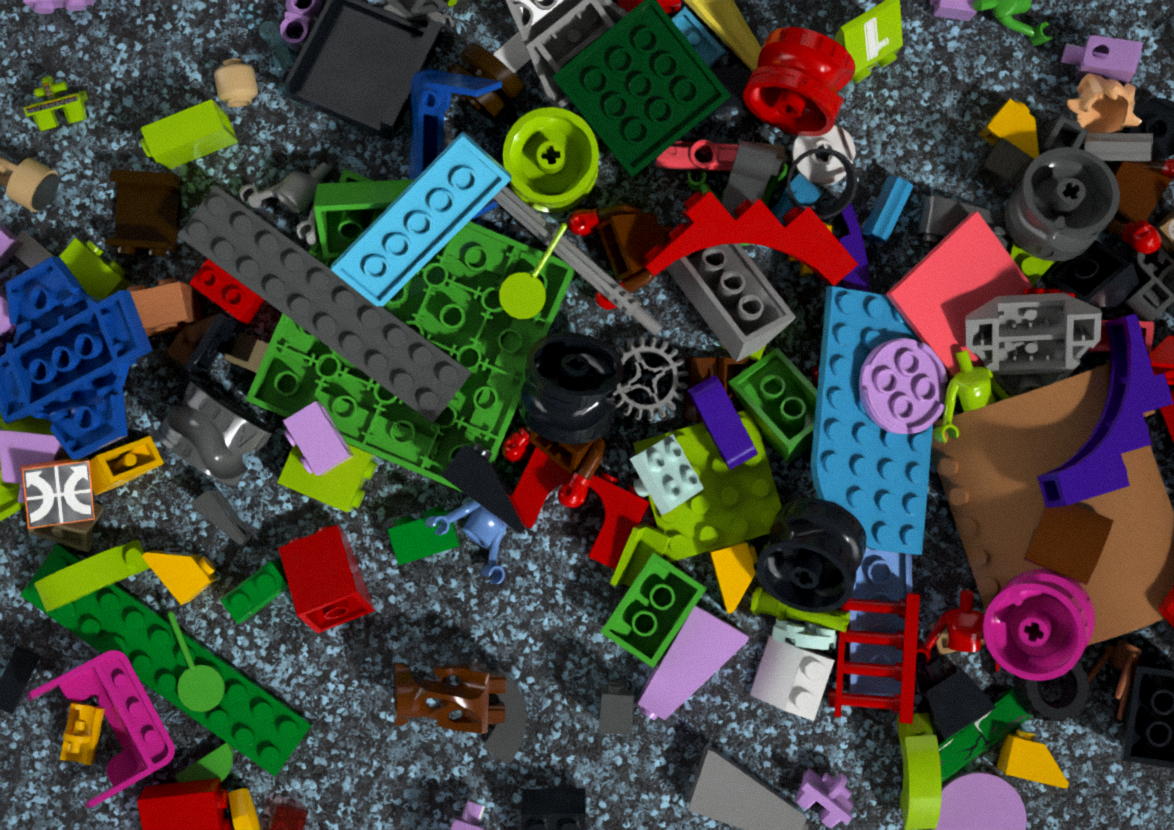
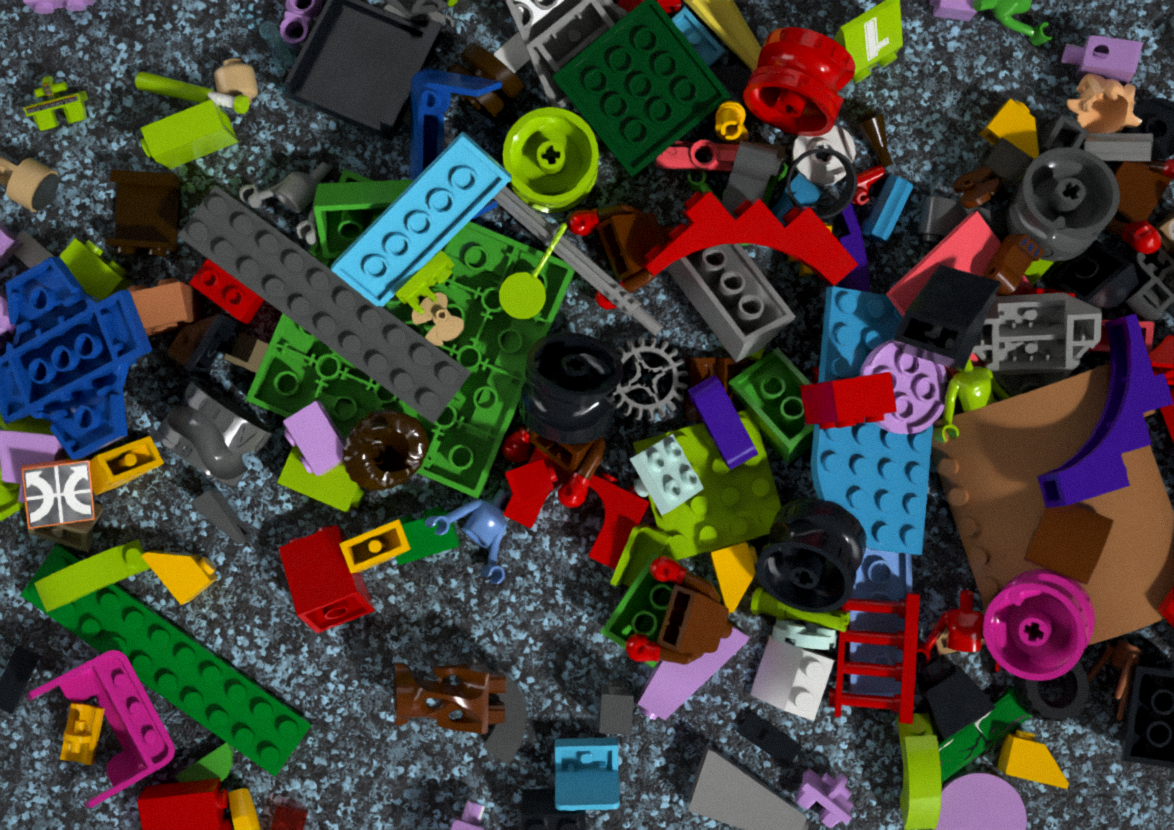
bright green piece [167,611,225,712] -> none
green brick [220,559,289,625] -> none
black slope [441,443,527,534] -> none
none -> lime piece [135,72,250,114]
none -> yellow slope [339,519,411,573]
none -> dark brown piece [342,409,429,491]
none -> lime plate [395,250,455,315]
none -> tan piece [411,292,464,346]
none -> red slope [505,458,558,503]
none -> medium azure bracket [555,737,620,811]
none -> reddish brown torso [625,555,732,665]
none -> yellow arm [715,100,749,145]
none -> black piece [736,710,802,767]
none -> red brick [800,372,897,429]
none -> red arm [851,164,886,205]
none -> dark brown cone [855,109,893,168]
none -> black slope [894,265,1001,372]
none -> reddish brown piece [952,167,1000,209]
none -> reddish brown leg [982,234,1045,296]

